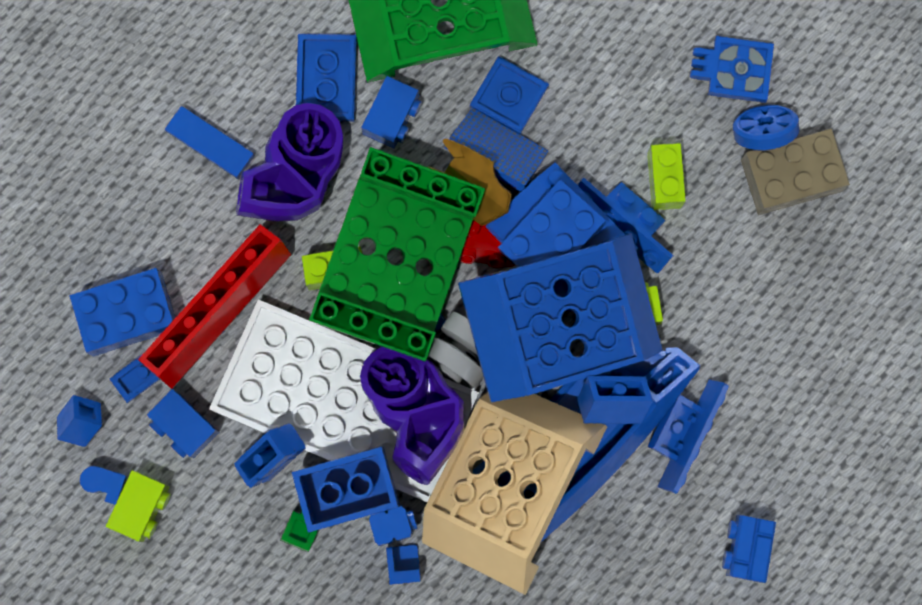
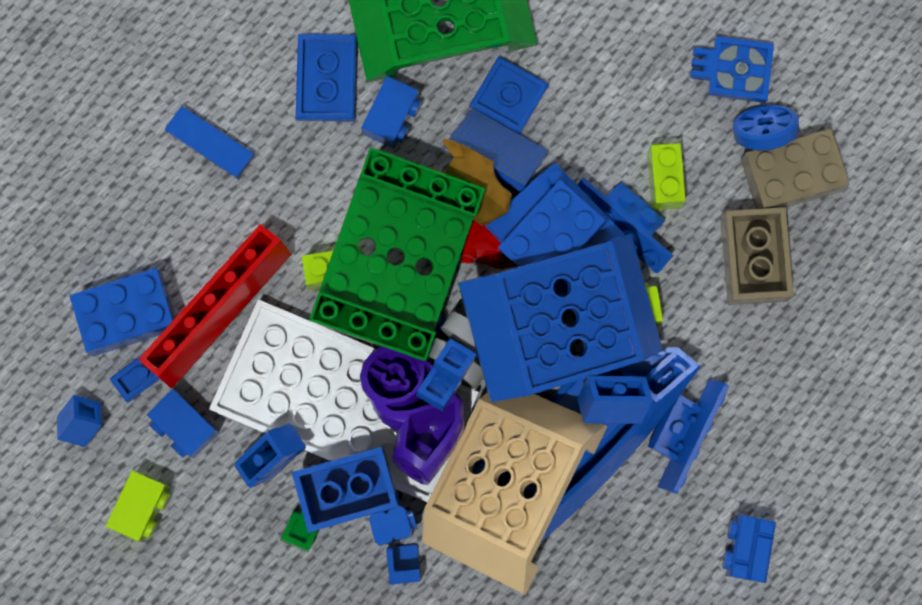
blue leg [80,466,129,505] -> none
dark purple piece [236,103,343,221] -> none
none -> blue slope [416,339,477,412]
none -> dark tan brick [720,207,794,305]

